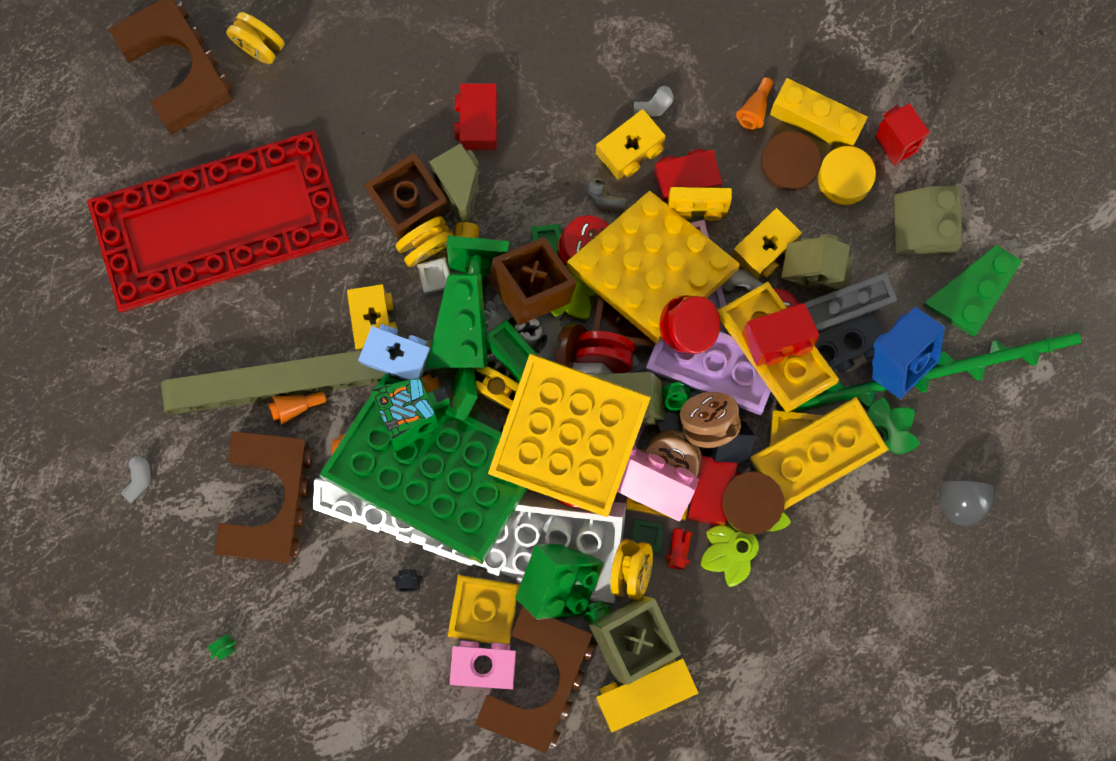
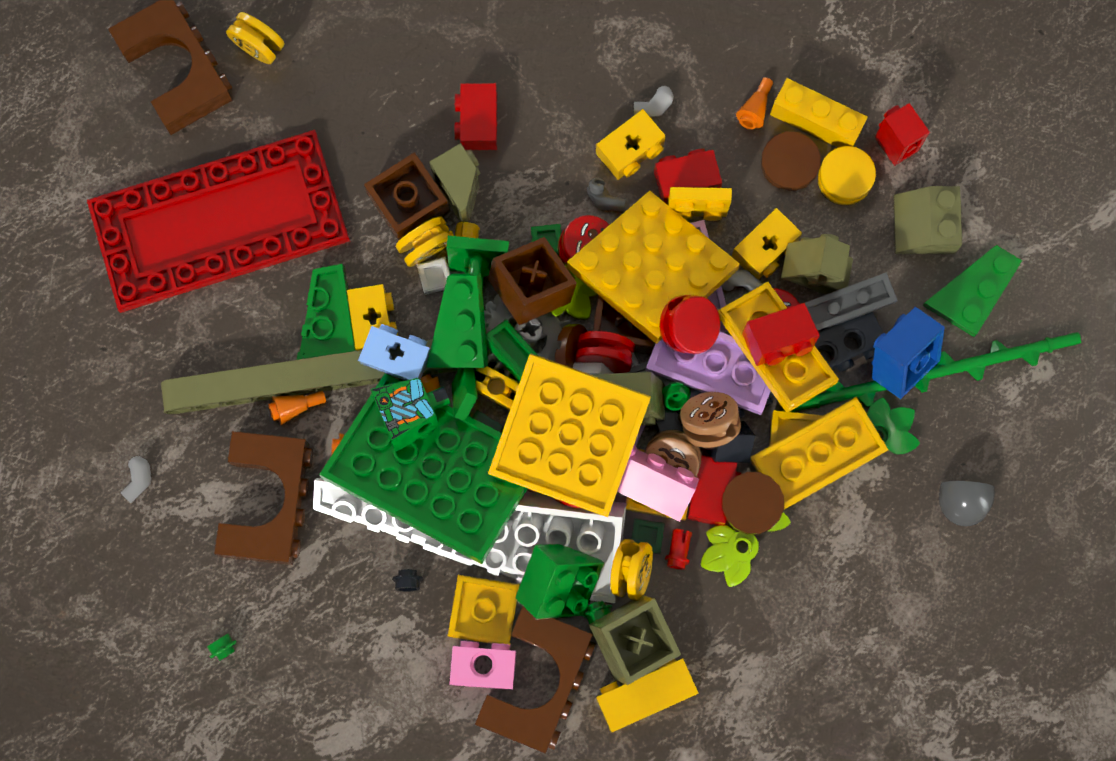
none -> green wing [296,264,356,360]

